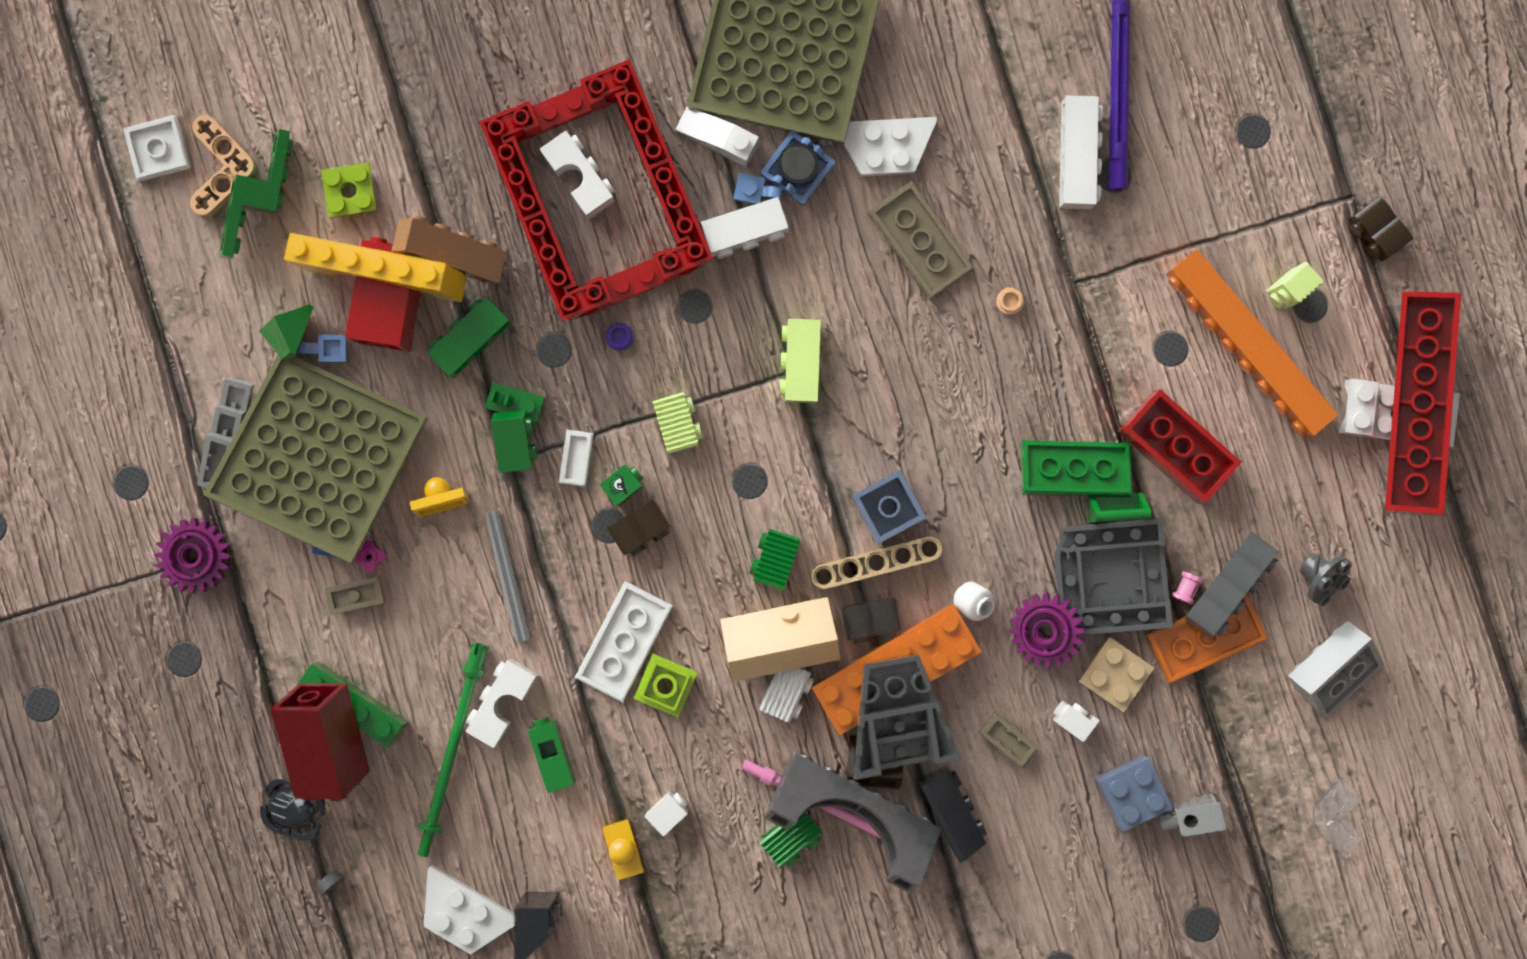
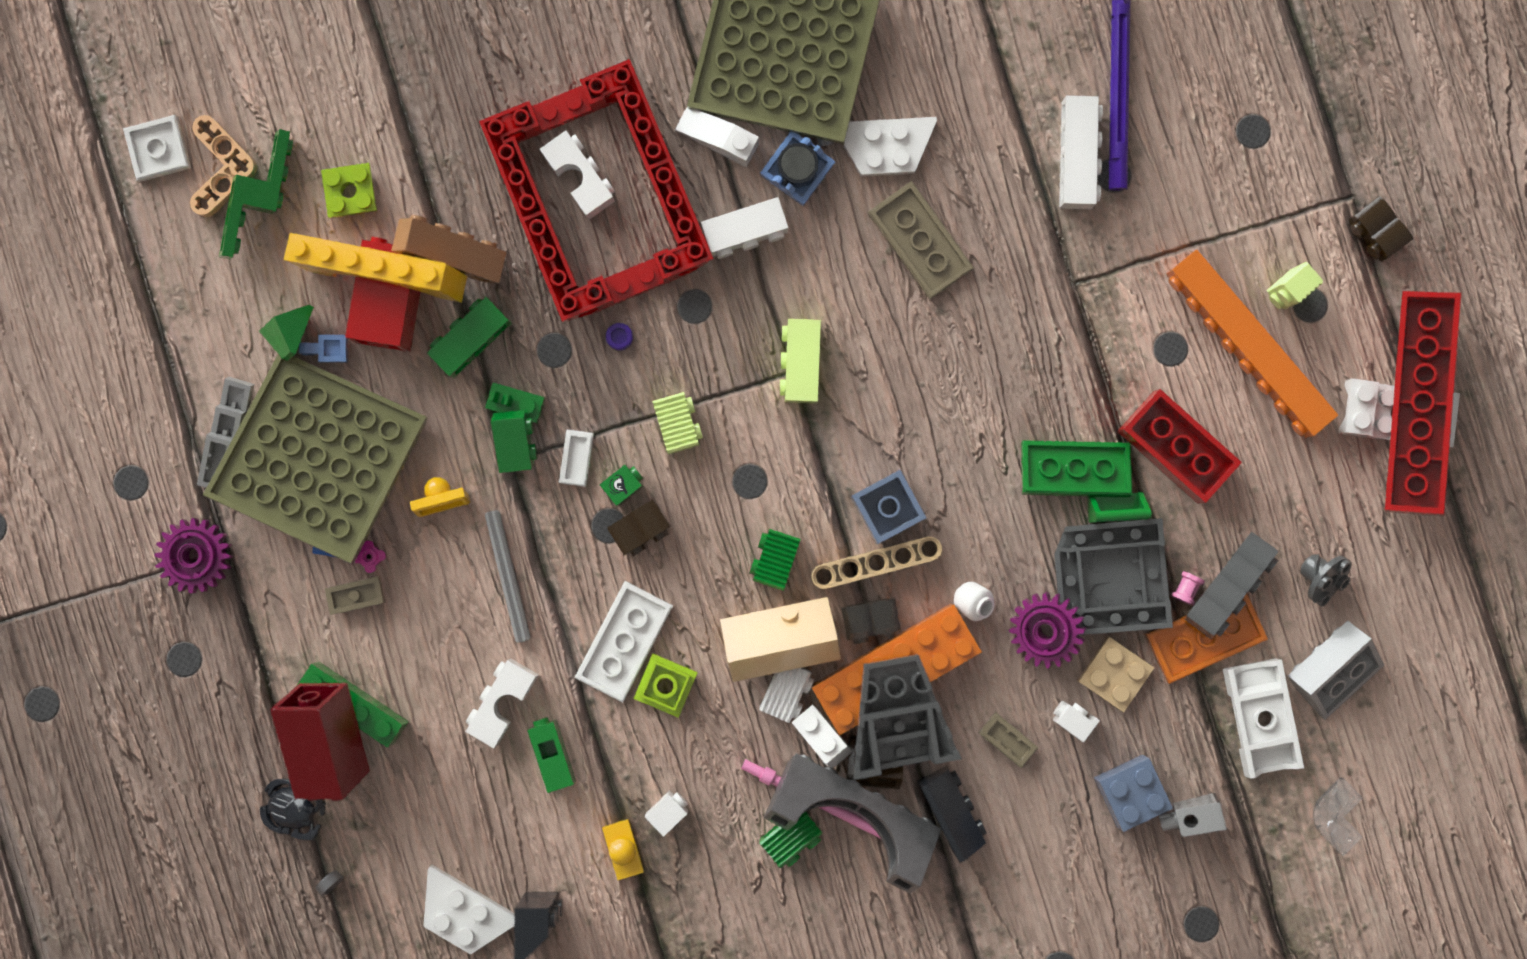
green bar [417,642,489,857] -> none
medium blue plate [733,172,782,205] -> none
light nougat plate [996,288,1024,315] -> none
none -> white brick [792,705,853,769]
none -> white piece [1223,658,1304,779]

